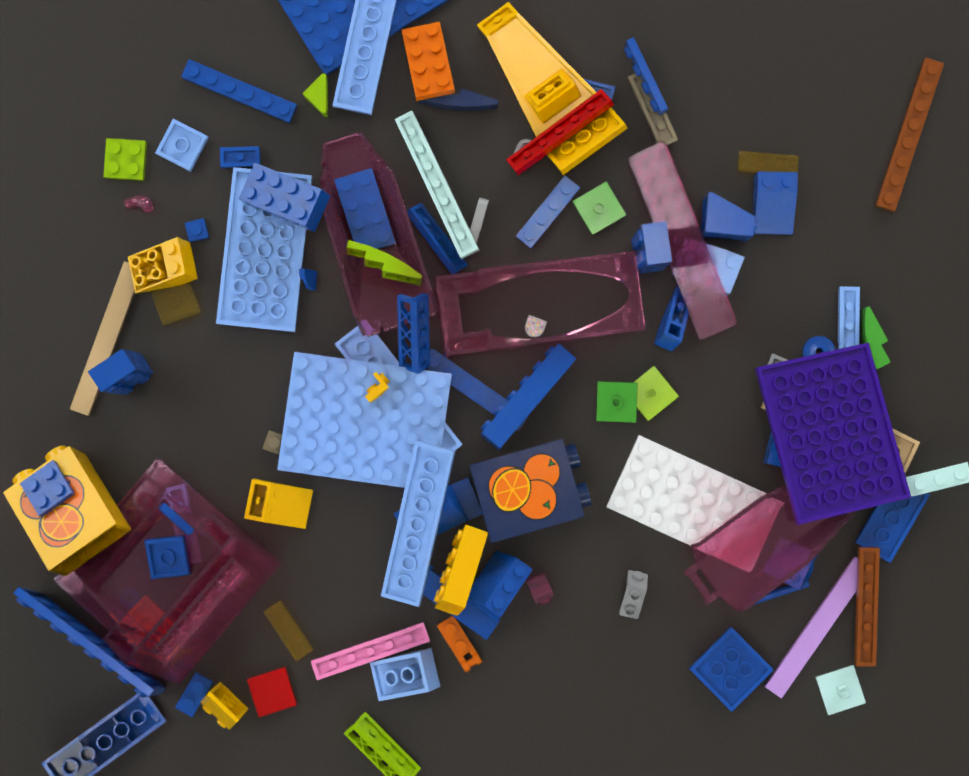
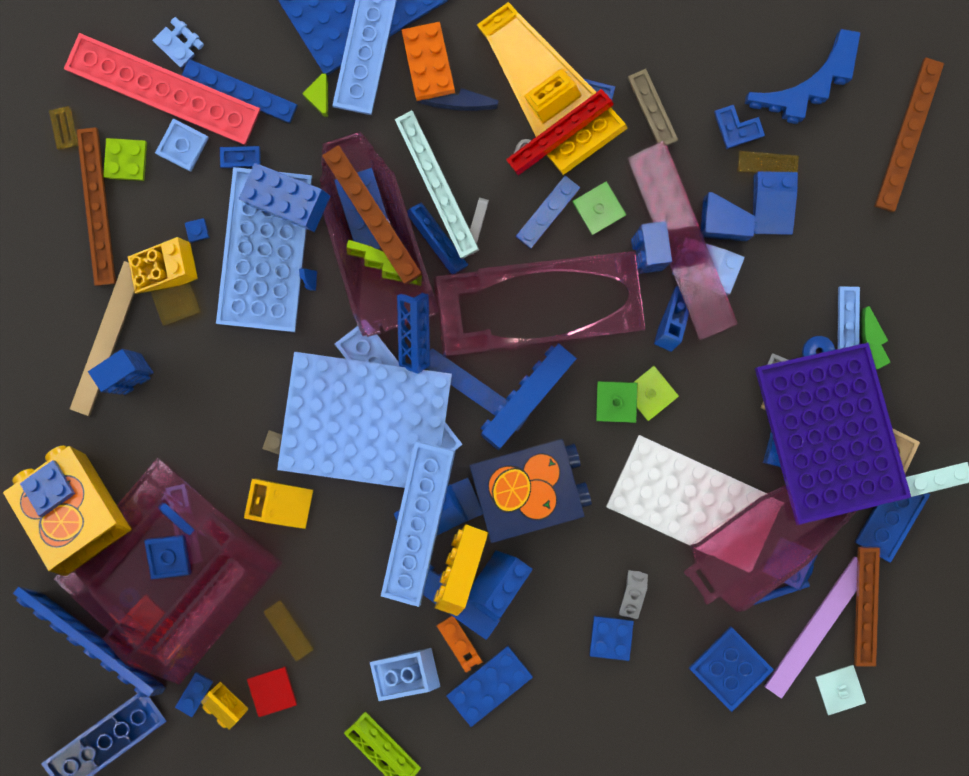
clear pink arm [123,195,153,213] -> none
bright pink plate [311,622,430,680] -> none
yellow bracket [365,372,390,403] -> none
light grey tile [525,315,547,338] -> none
clear pink brick [526,572,554,605] -> none
blue plate [624,37,668,116] -> none
none -> clear yellow tile [49,106,78,150]
none -> coral plate [64,33,260,146]
none -> dark orange plate [77,127,116,286]
none -> light blue plate [152,17,204,69]
none -> dark orange plate [322,145,422,286]
none -> blue plate [446,646,533,727]
none -> blue plate [589,616,634,661]
none -> blue plate [714,105,765,149]
none -> blue arch [745,29,860,124]

